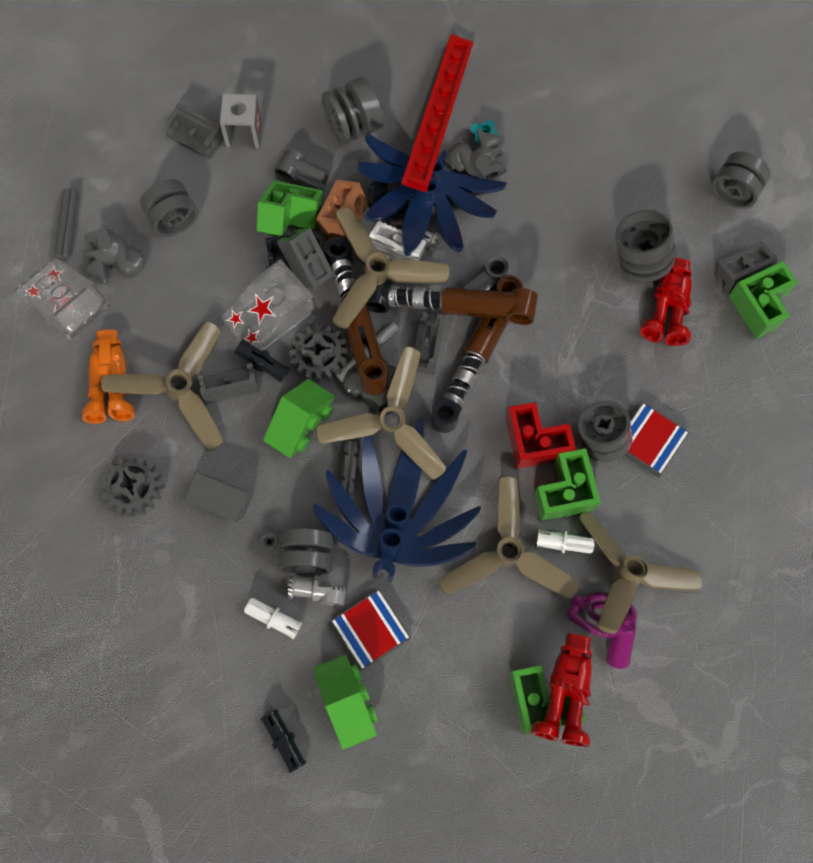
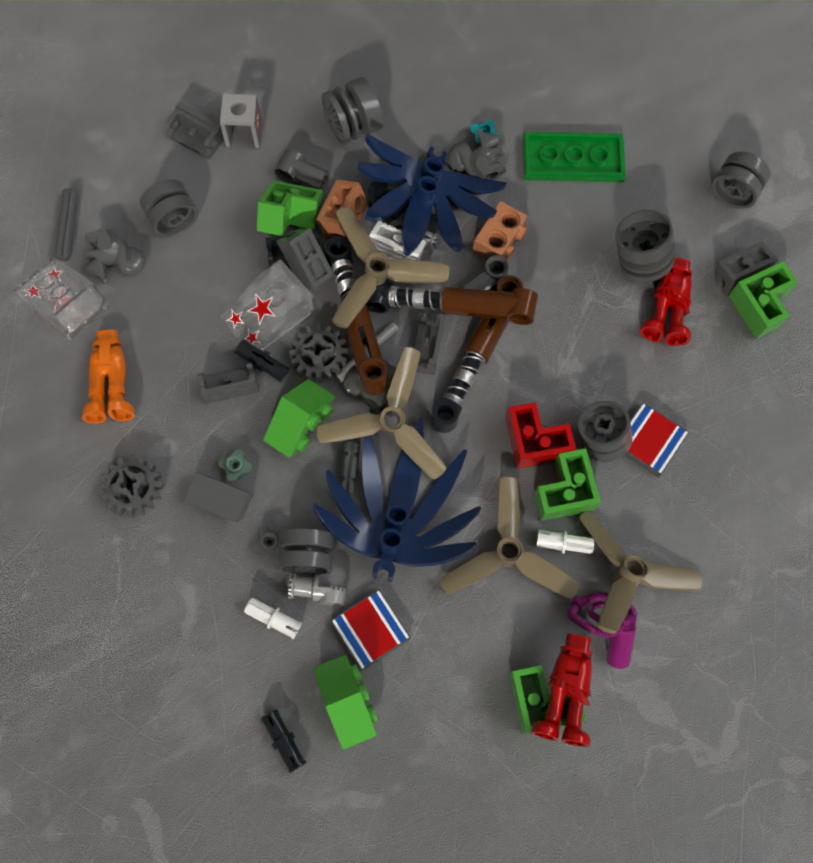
dark tan piece [101,322,223,451] -> none
red plate [401,34,474,192] -> none
none -> sand green plate [219,449,252,482]
none -> nougat brick [472,201,528,261]
none -> green tile [523,132,626,182]

